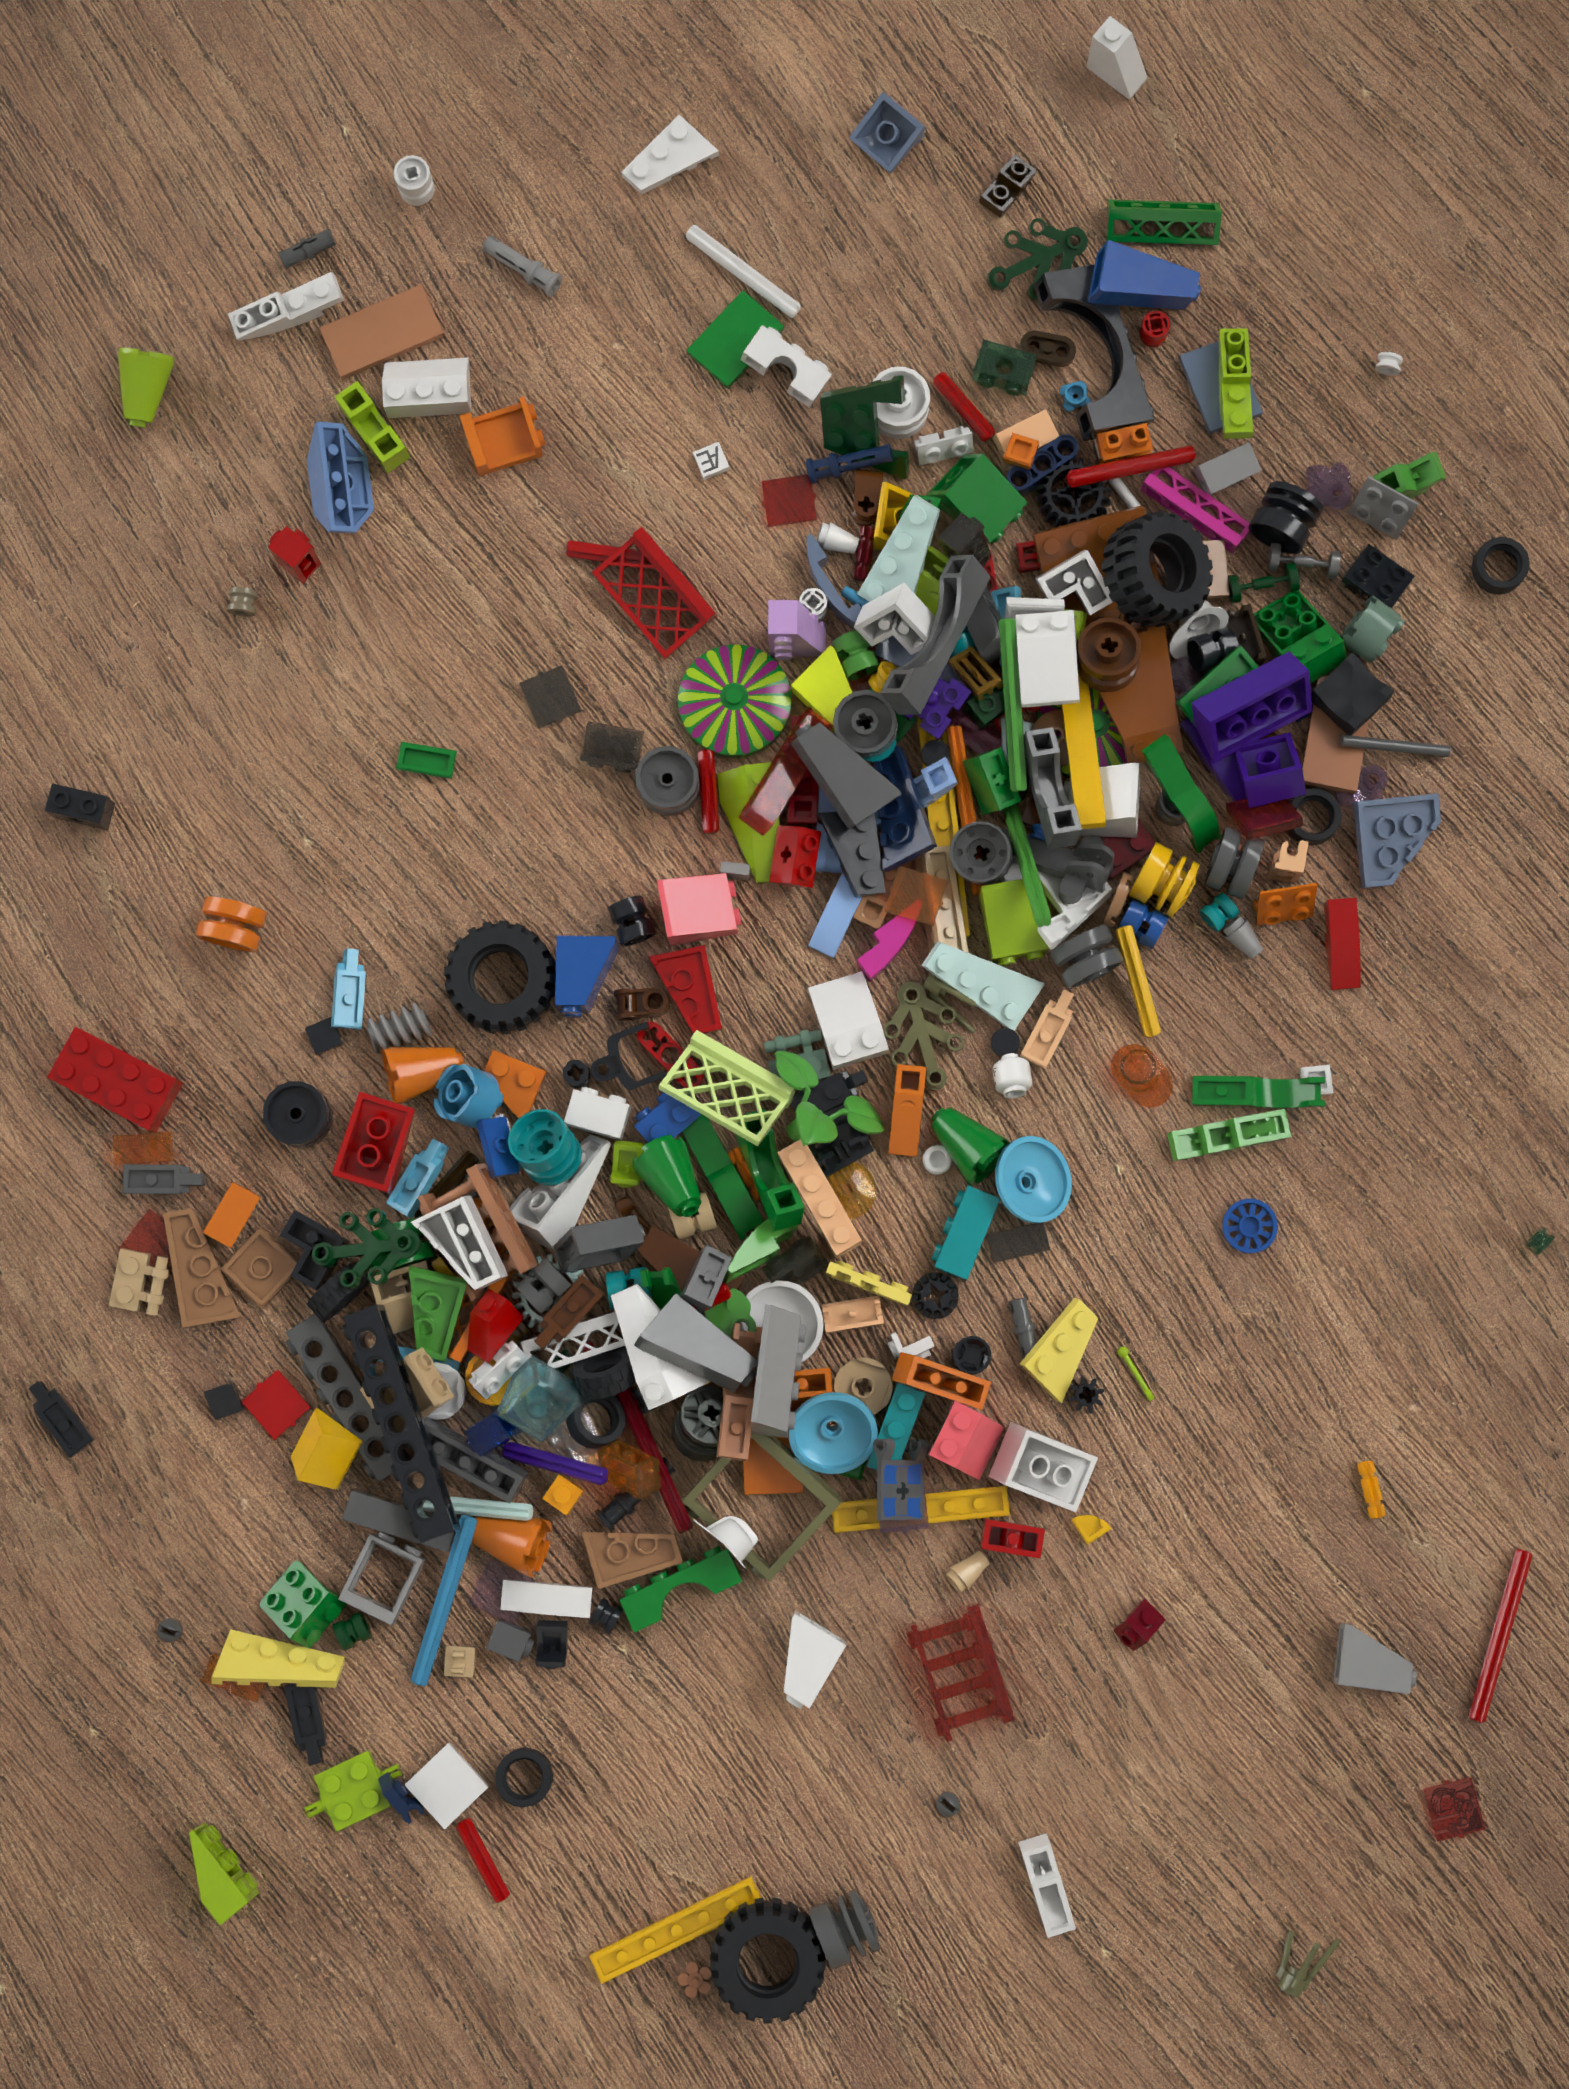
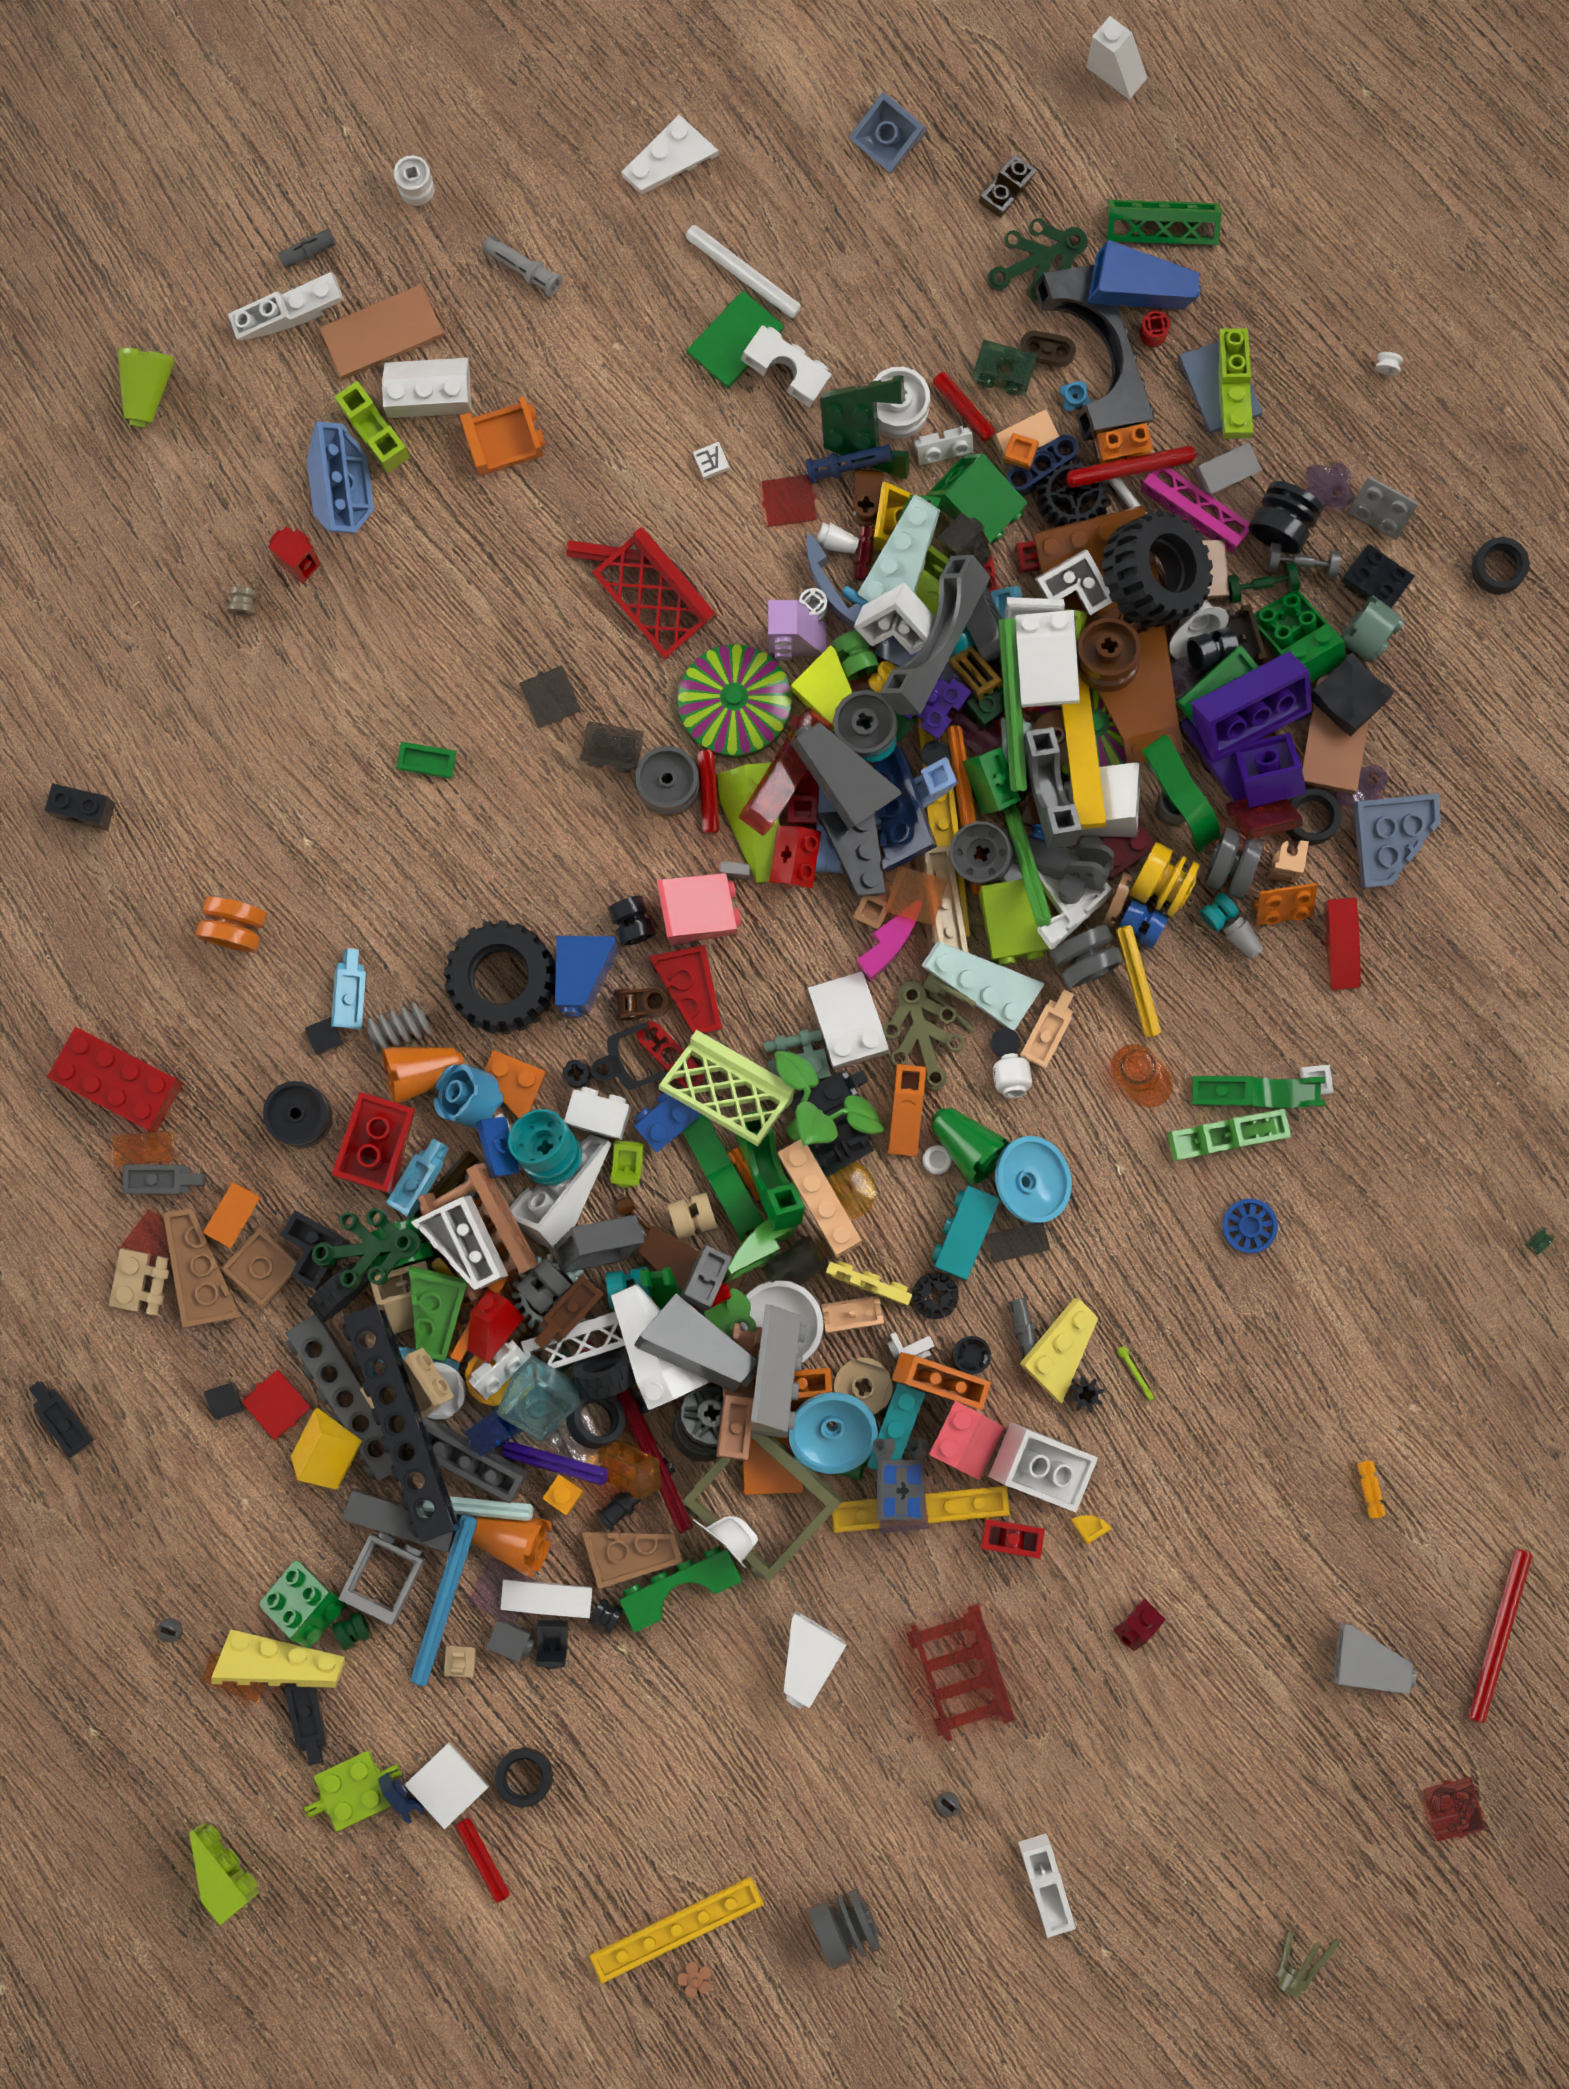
green cone [632,1135,701,1217] -> none
black tyre [710,1897,826,2023] -> none
light blue slope [808,855,883,959] -> none
tan cone [945,1550,990,1593] -> none
dark grey bar [1339,735,1451,757] -> none
bright green brick [1373,452,1446,499] -> none

